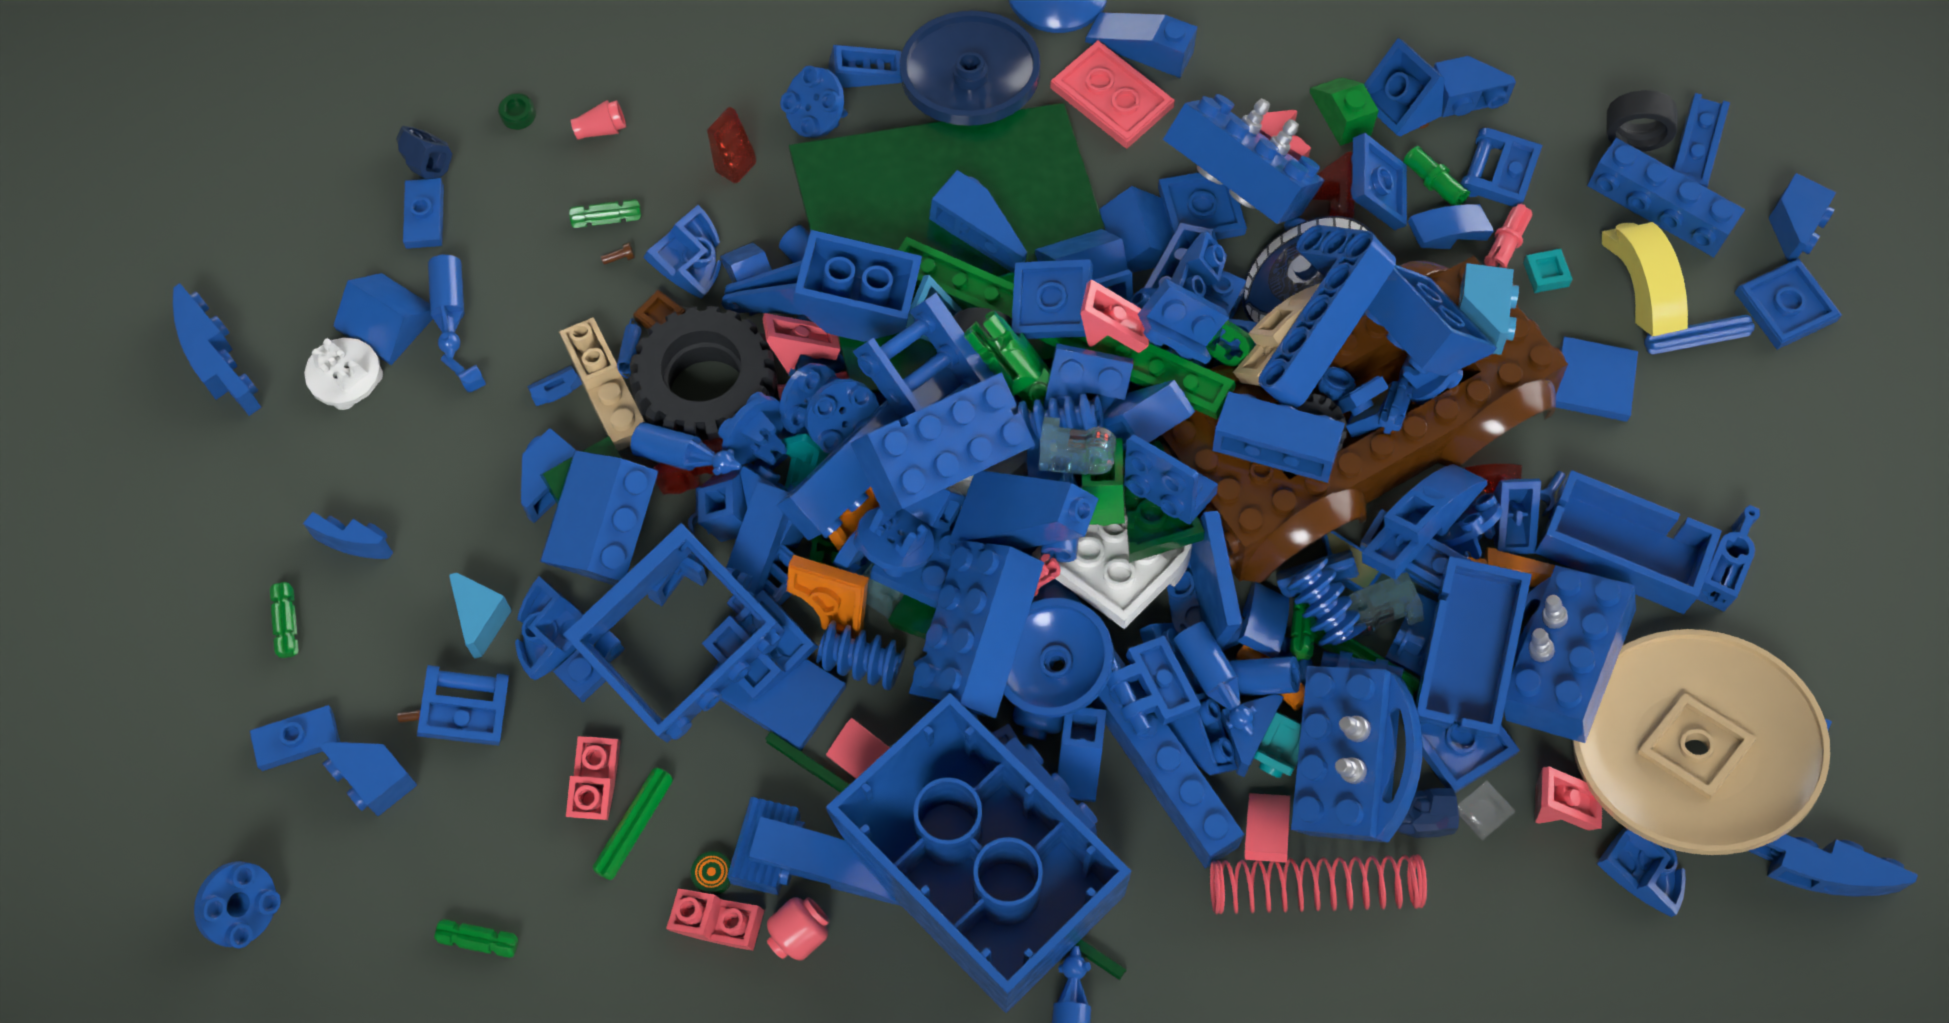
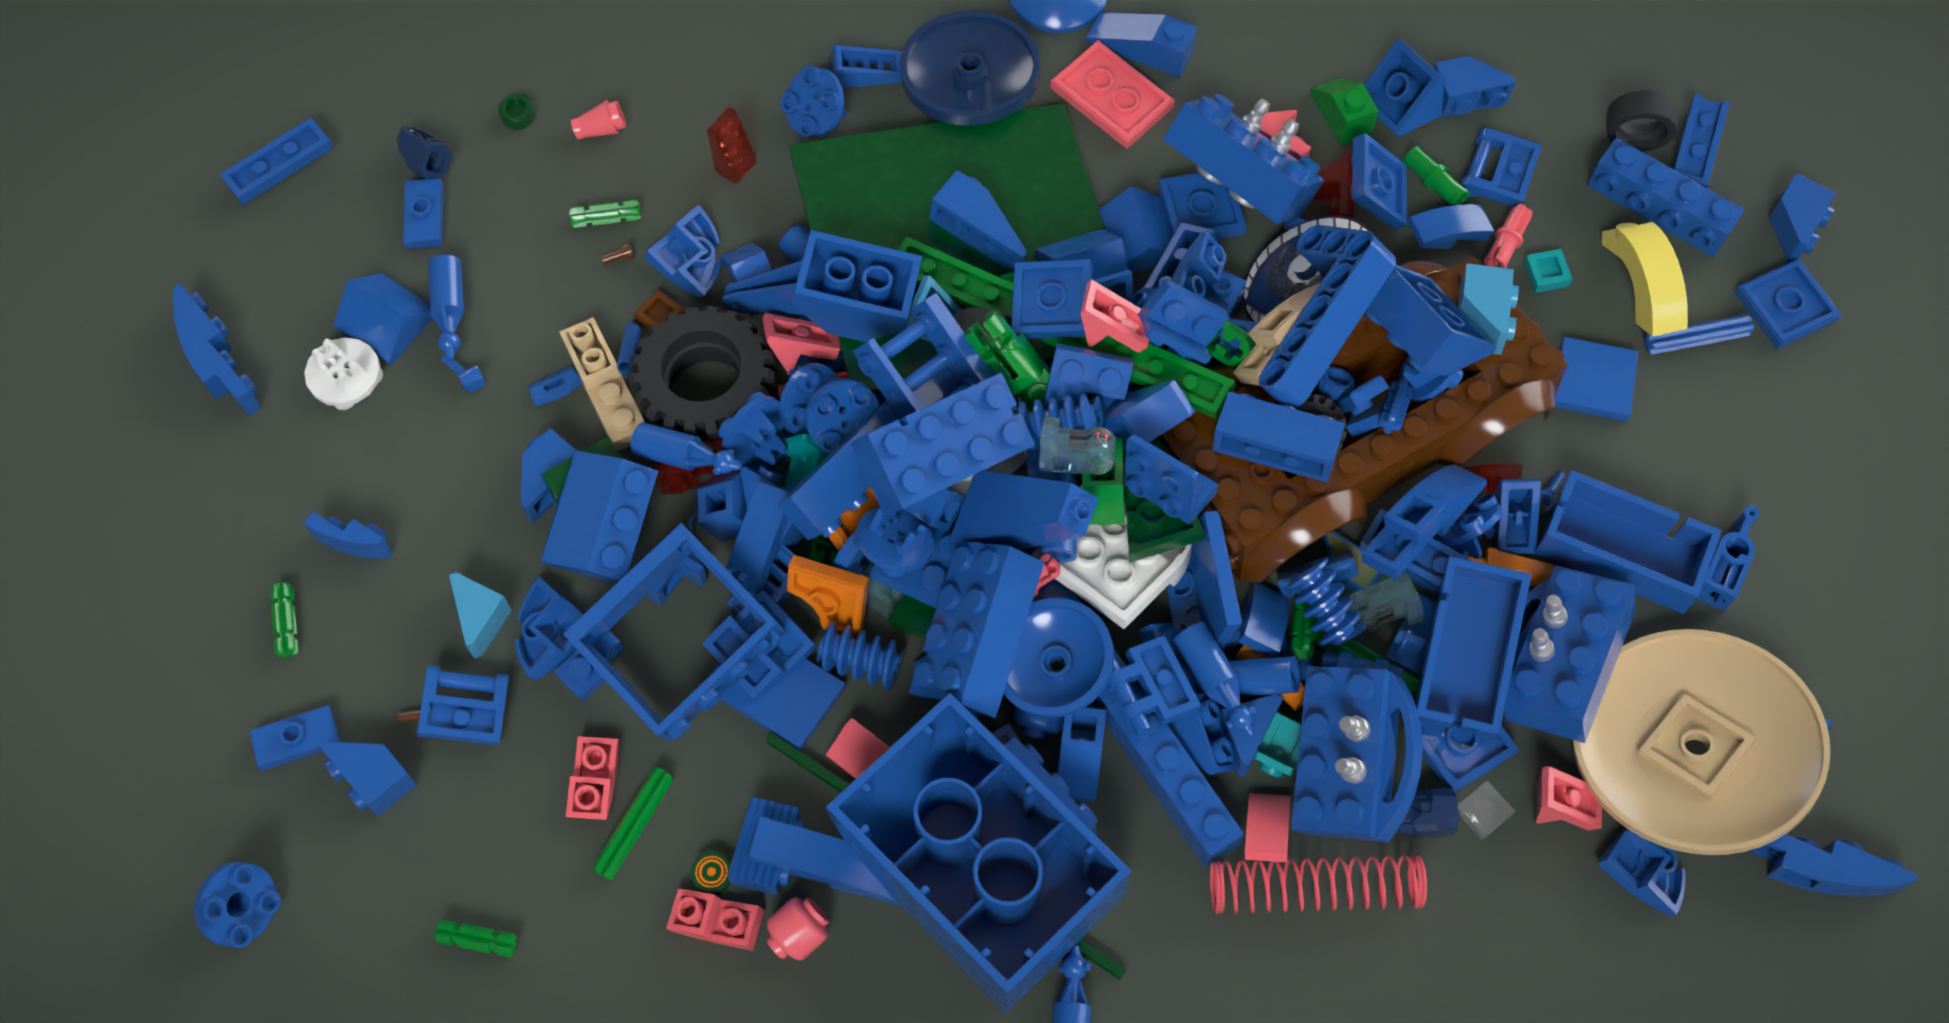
none -> blue plate [219,118,334,205]

